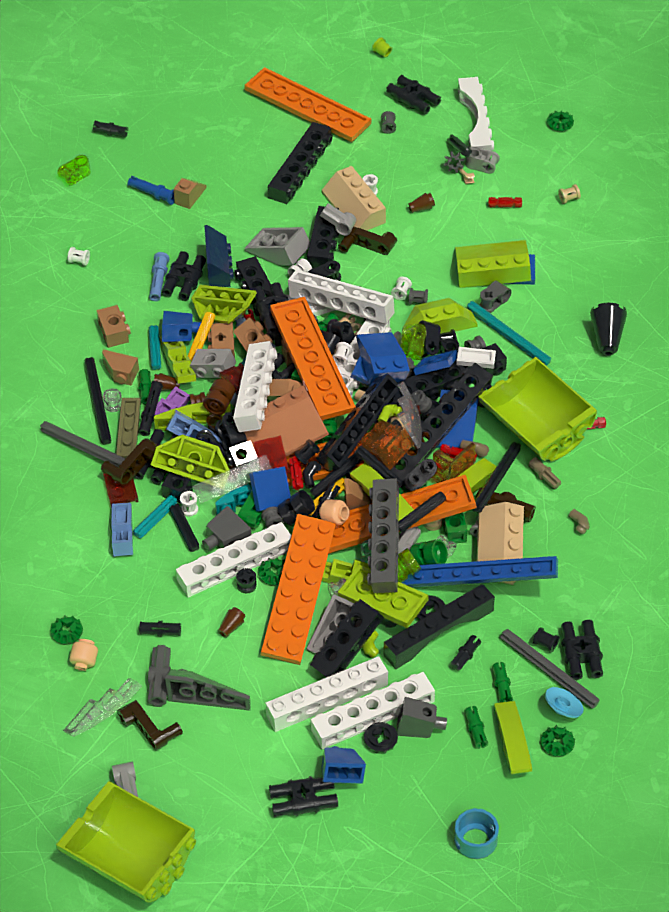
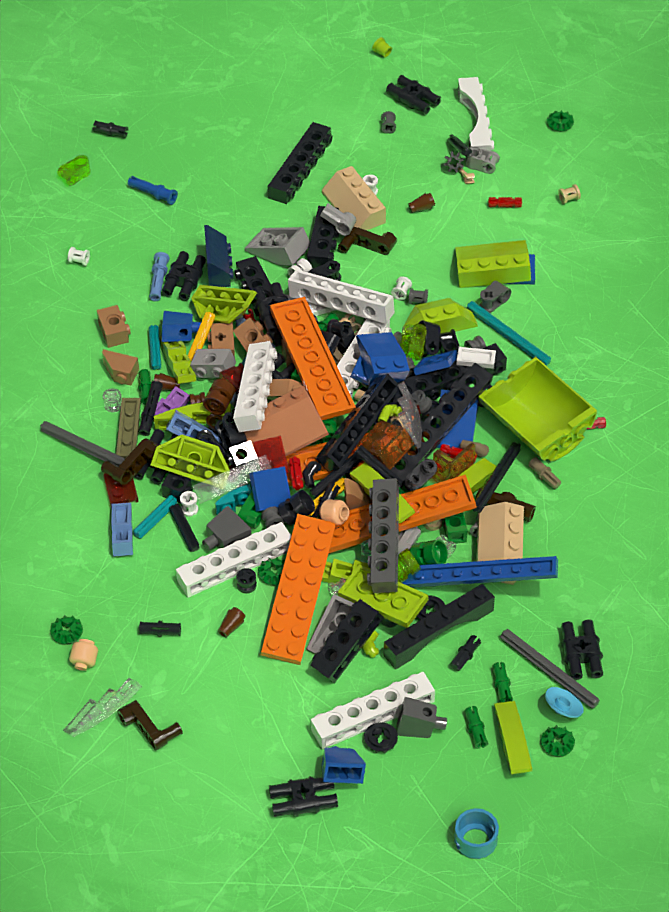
lime cylinder [56,781,196,903] -> none
black axle [84,357,111,445] -> none
light grey piece [112,761,138,797] -> none
dark grey piece [148,645,171,707] -> none
dark grey wedge [165,669,251,711] -> none
slope [173,178,207,209] -> none
orange plate [244,67,371,142] -> none
white brick [266,656,388,732] -> none
black bush [295,439,320,465] -> none
white bush [333,342,352,367] -> none
black axle [399,491,446,532] -> none
black bush [533,627,560,652] -> none
dark tan arm [569,509,590,534] -> none
black cone [590,302,627,356] -> none

